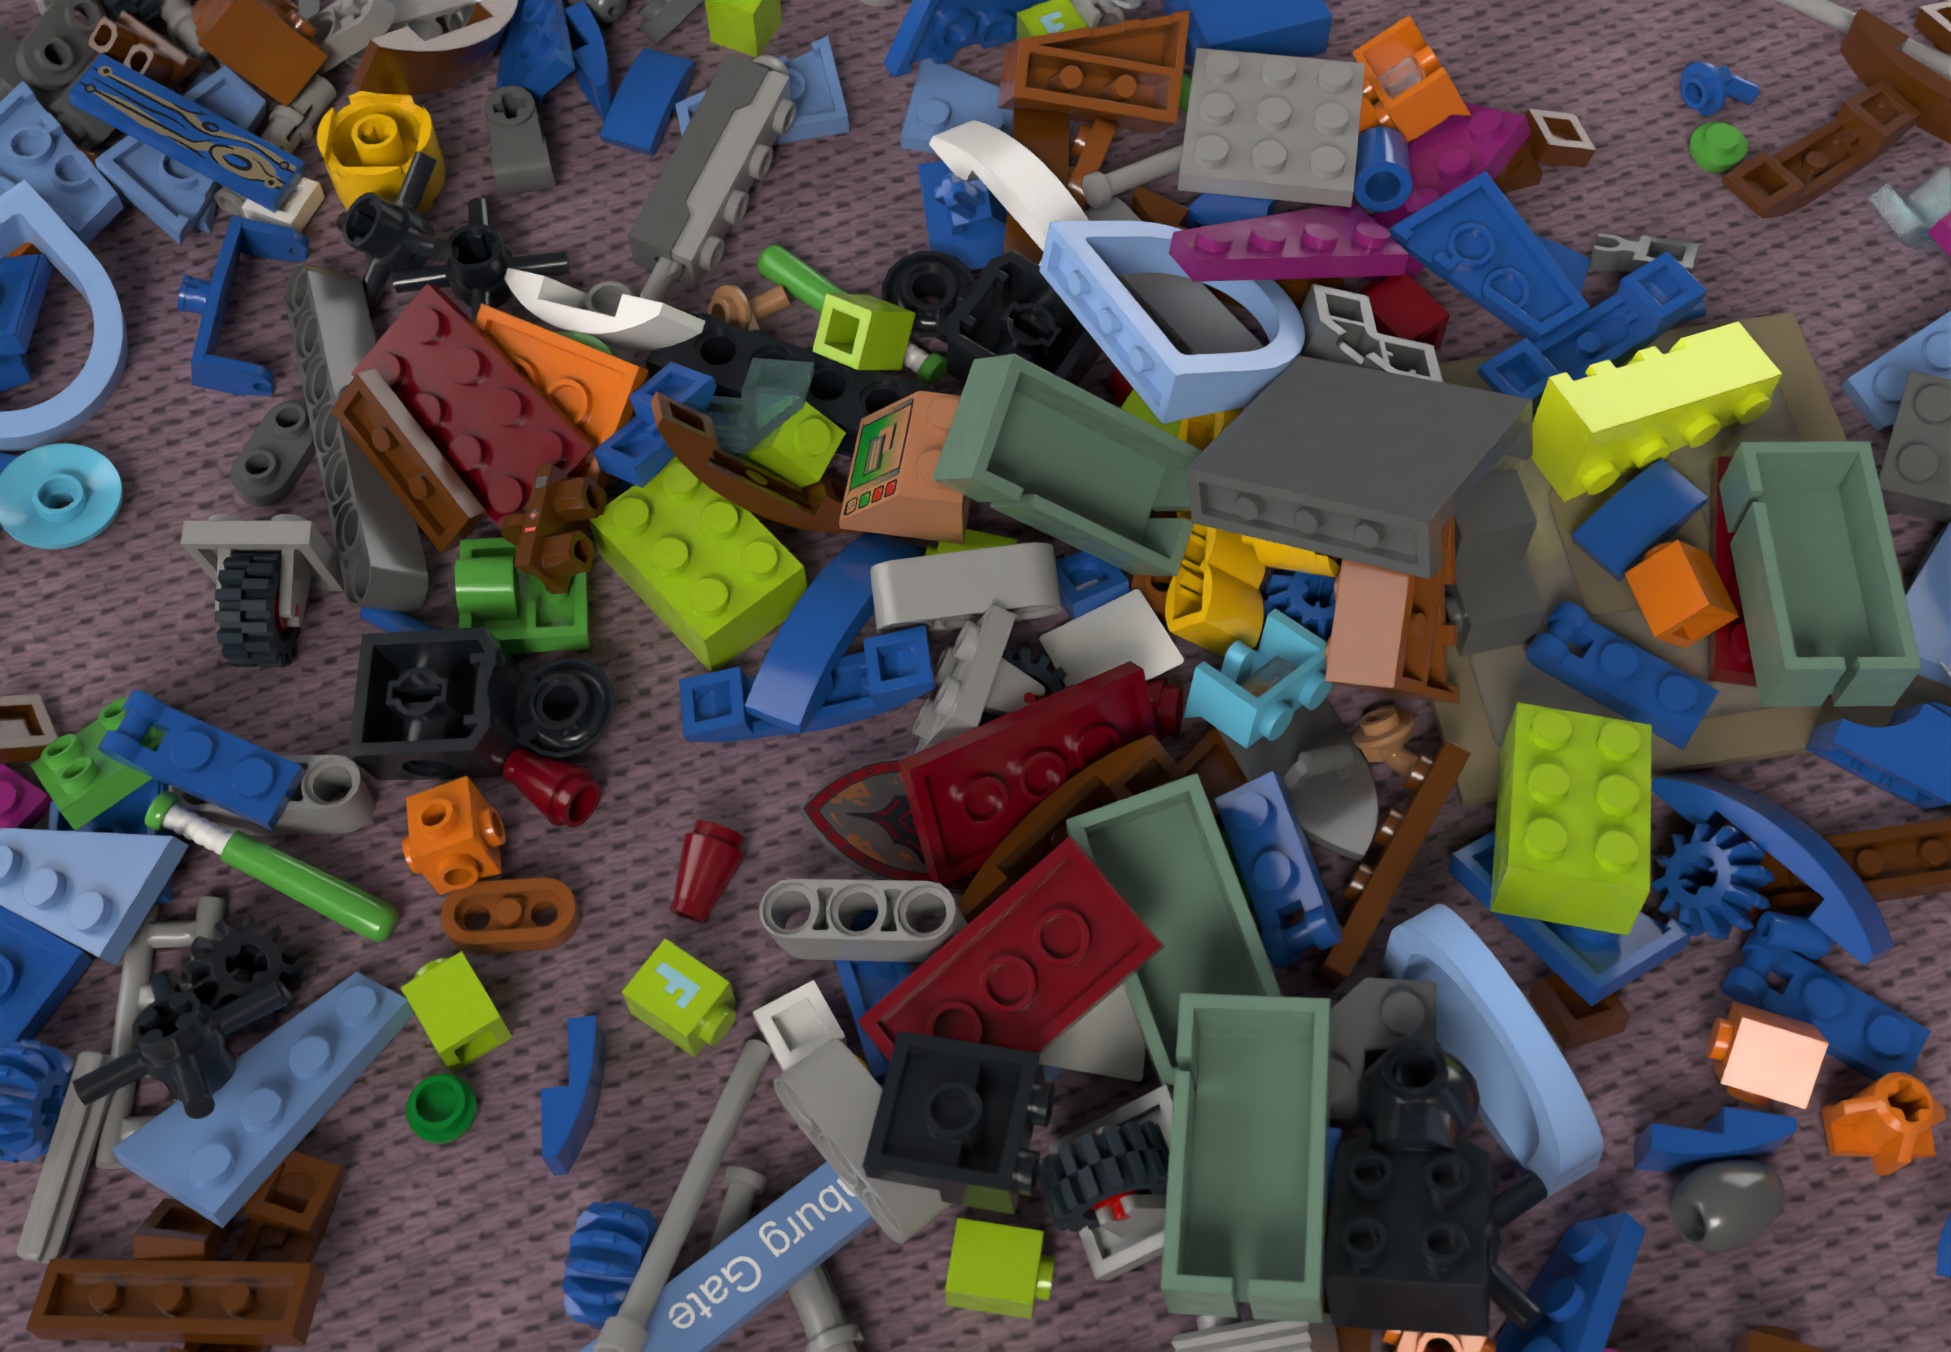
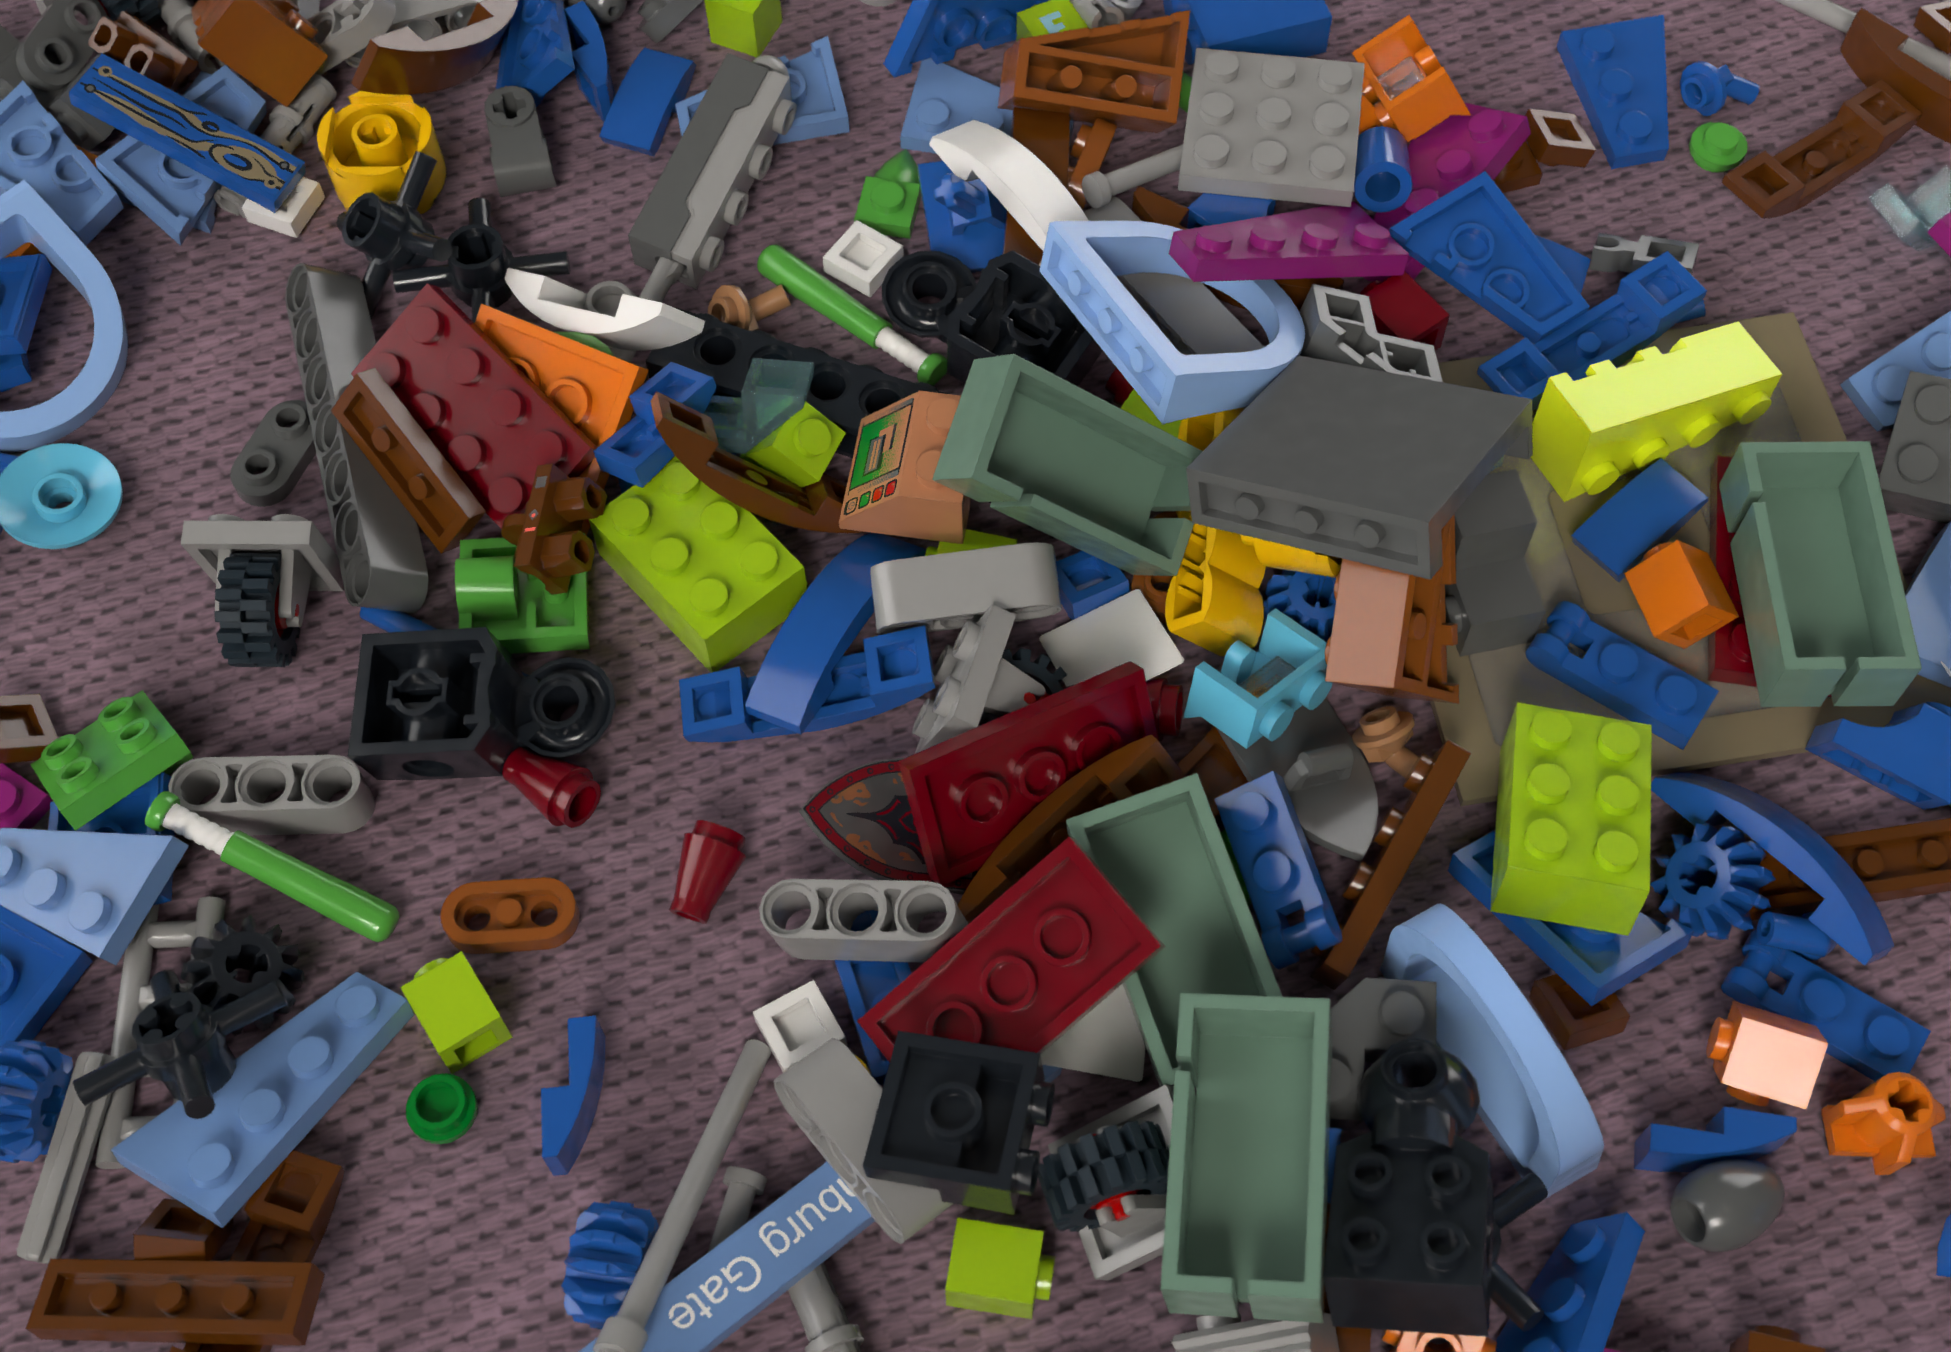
blue plate [98,690,305,831] -> none
blue piece [178,215,310,396] -> none
orange brick [402,776,506,895] -> none
lime brick [622,938,736,1058] -> none
lime brick [812,293,916,370] -> none
none -> white plate [823,220,904,297]
none -> bright green plate [854,149,921,239]
none -> blue wing [1556,14,1669,169]

